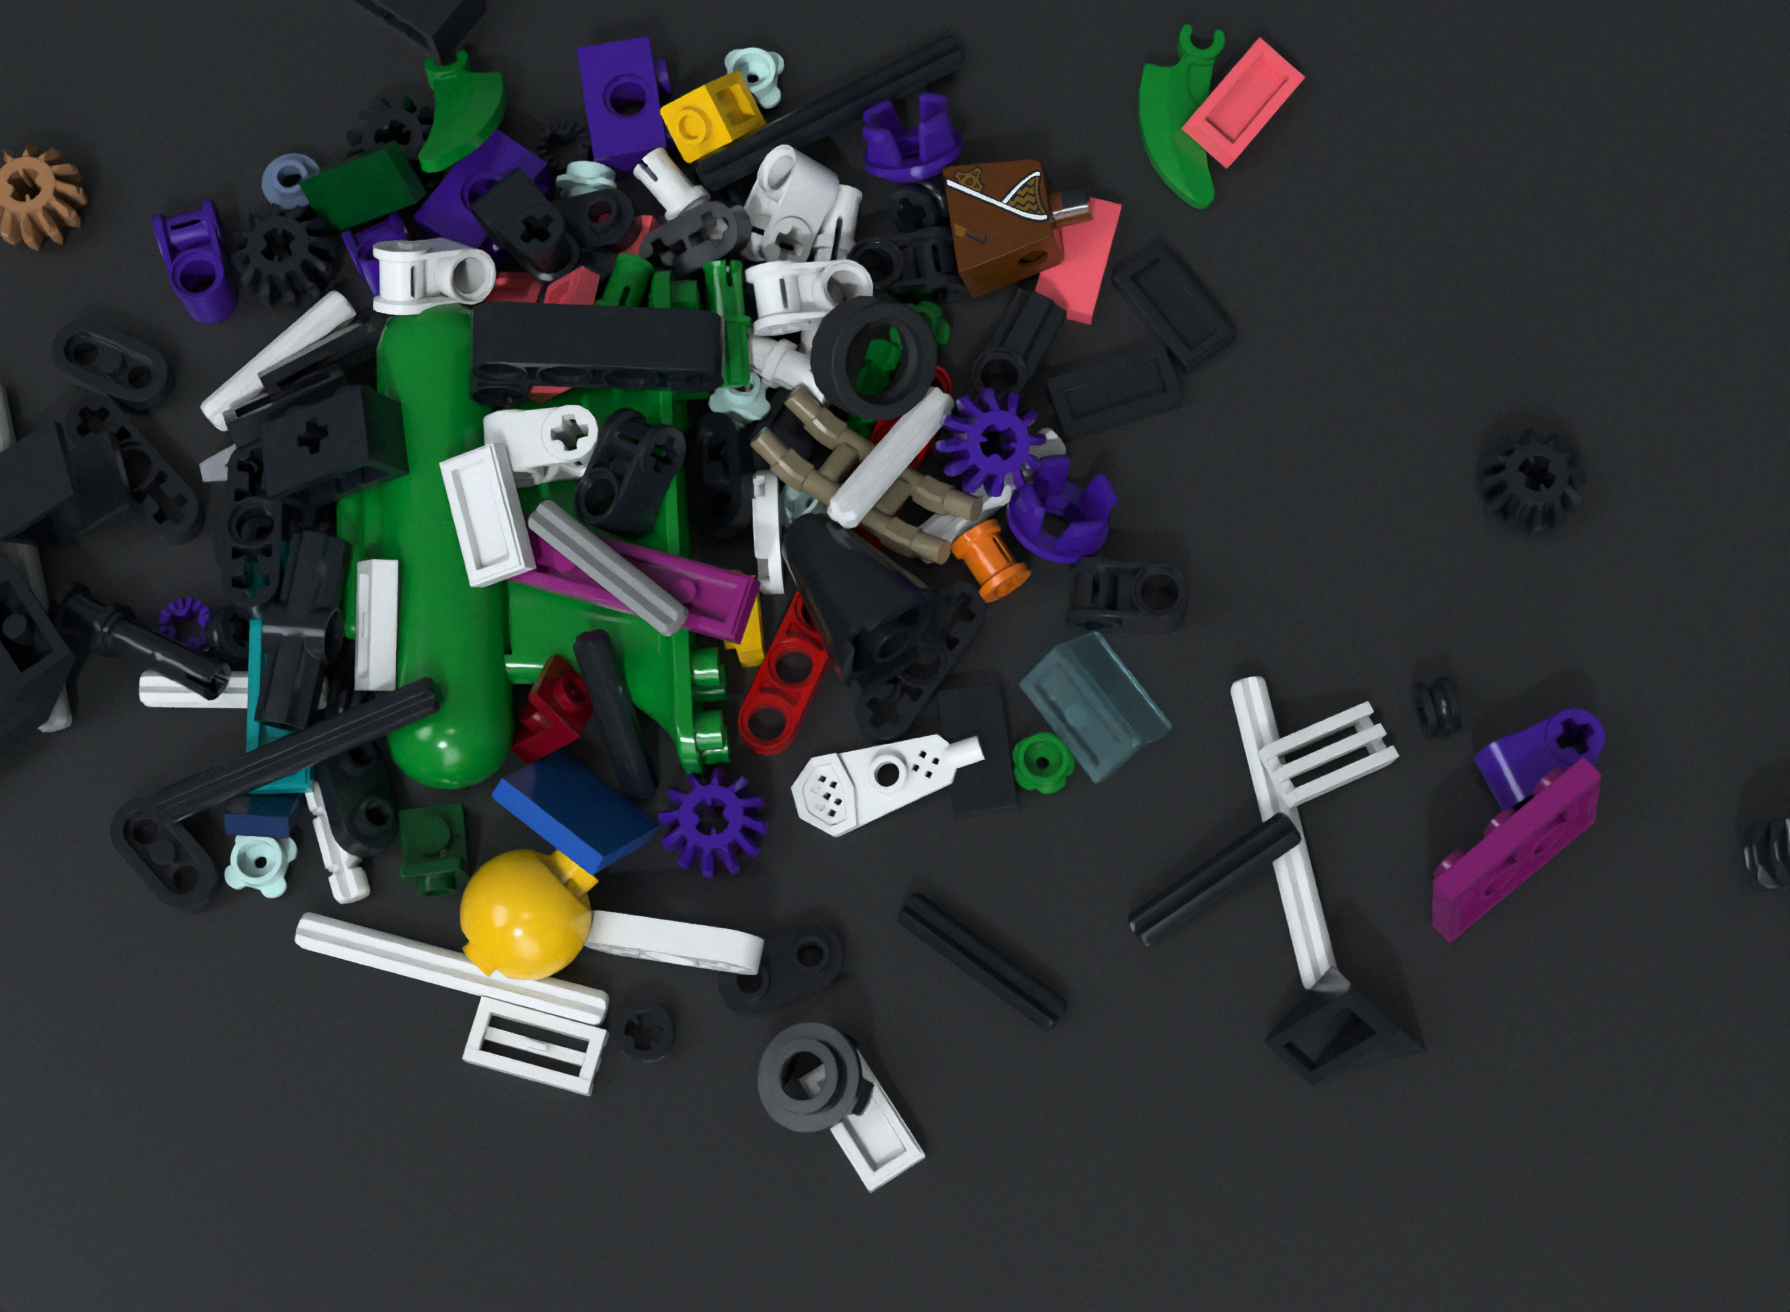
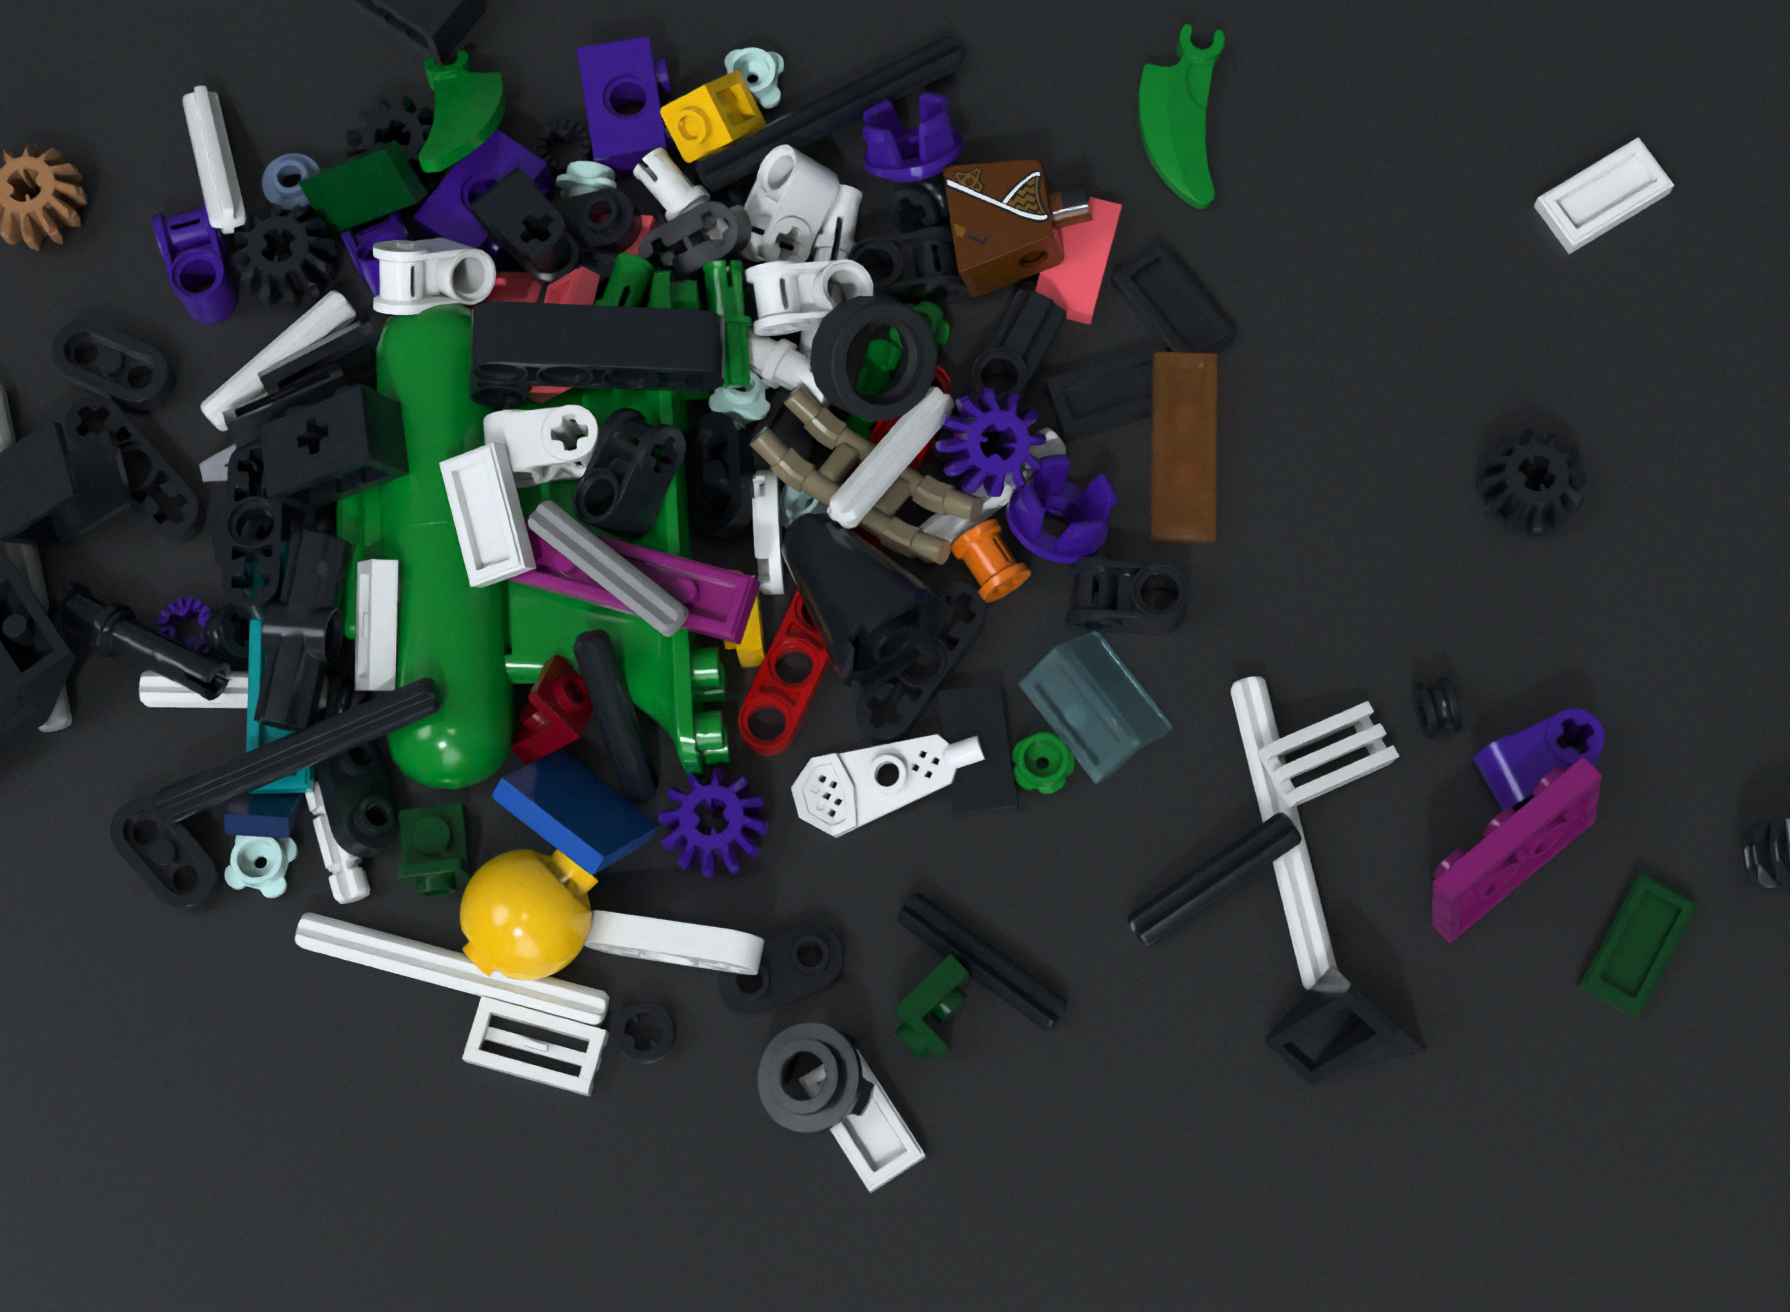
coral tile [1181,37,1305,169] -> none
none -> white axle [182,85,247,234]
none -> dark green bracket [893,954,969,1064]
none -> clear orange tile [1150,352,1217,543]
none -> white tile [1534,137,1674,254]
none -> dark green tile [1577,872,1699,1020]

